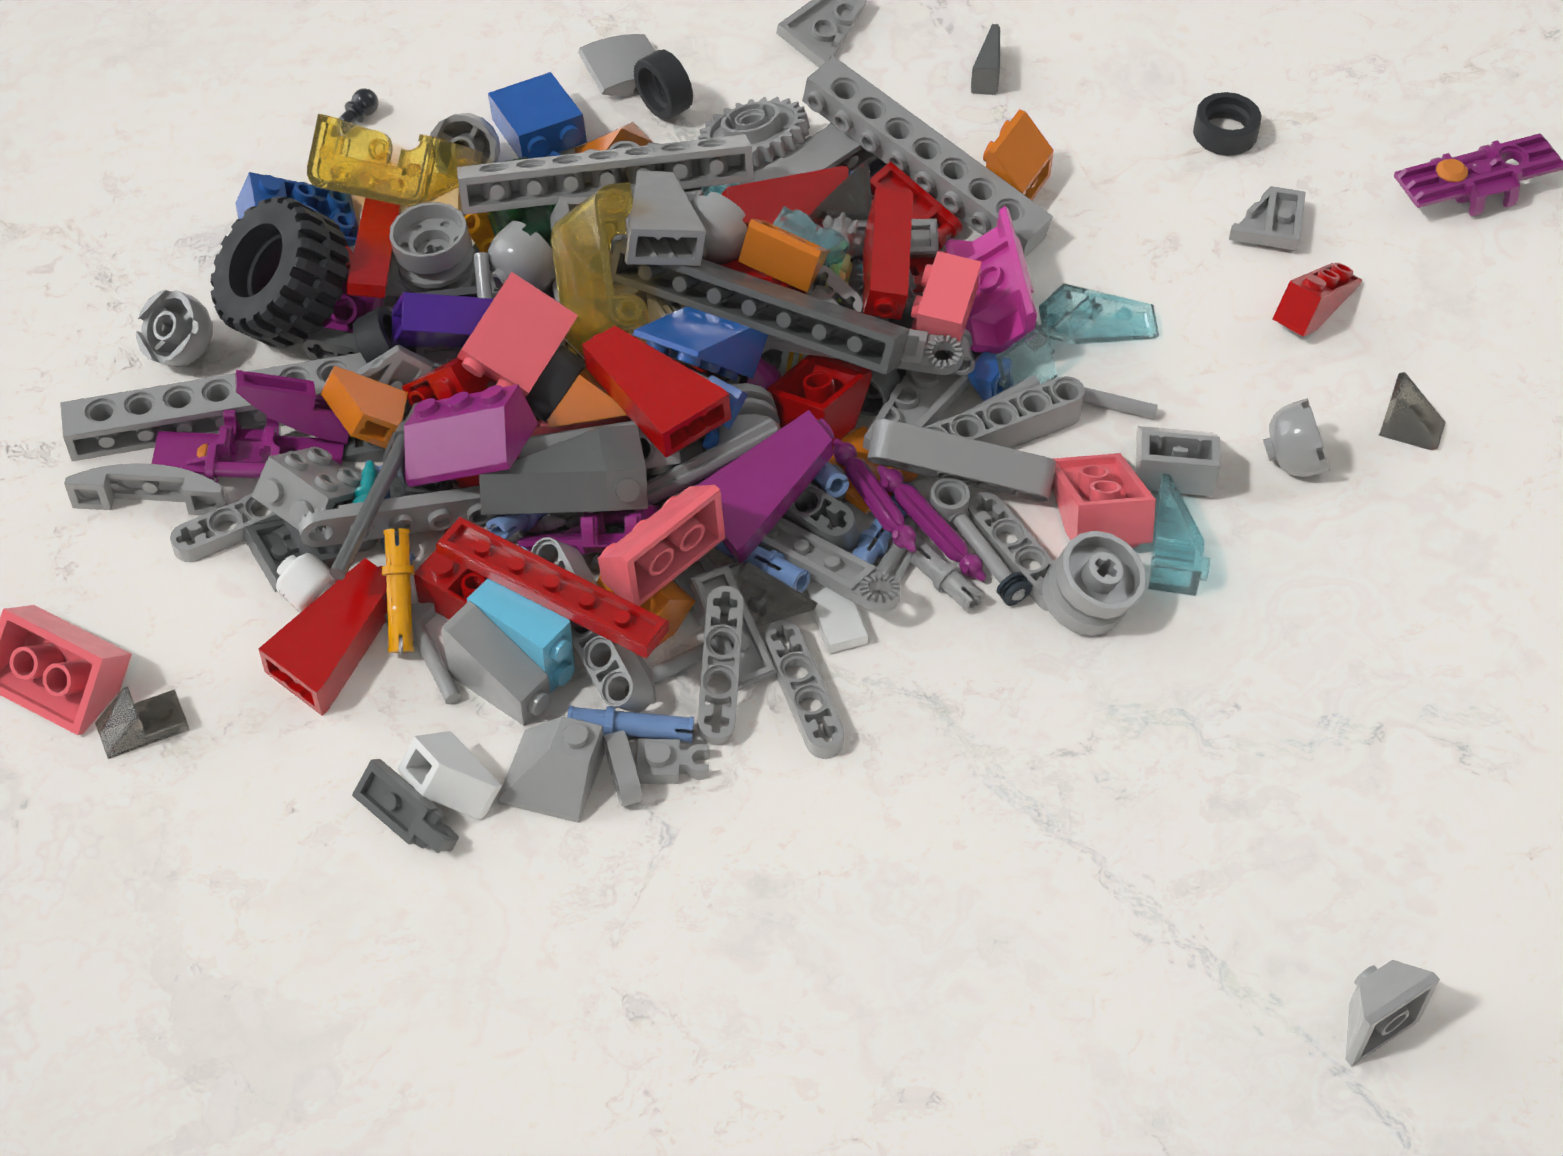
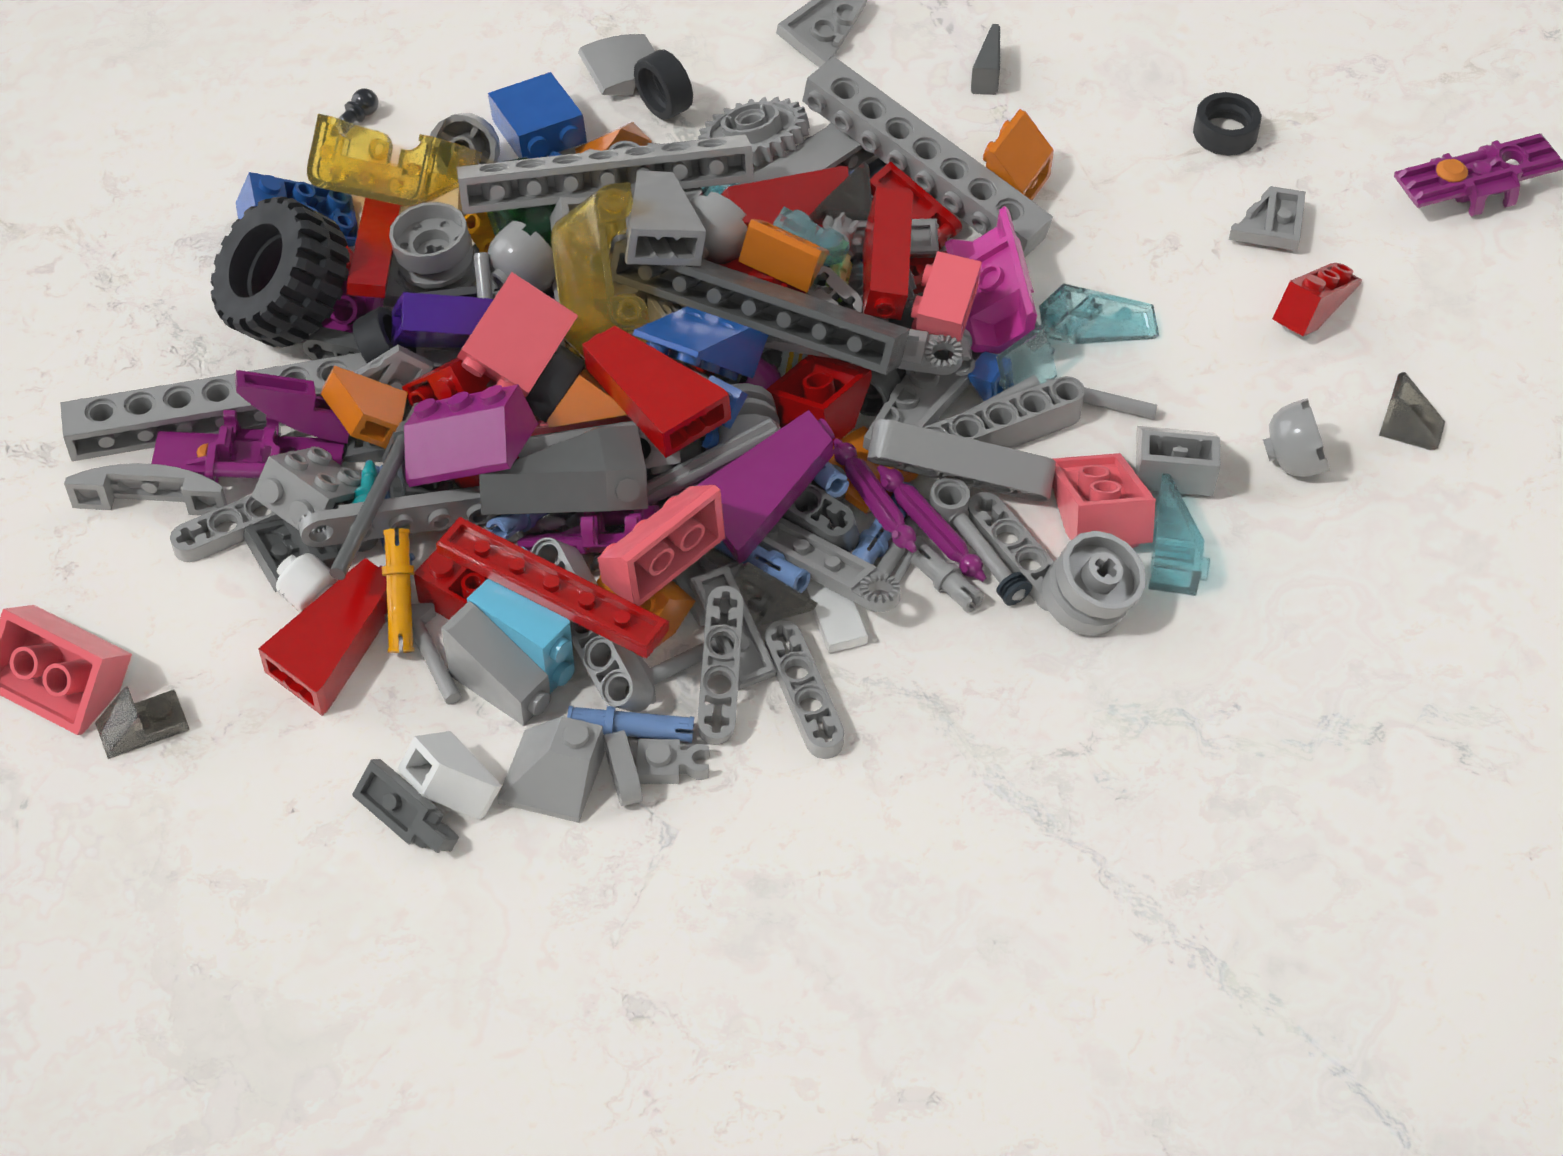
light grey cylinder [136,290,213,367] -> none
light grey slope [1345,960,1440,1067] -> none

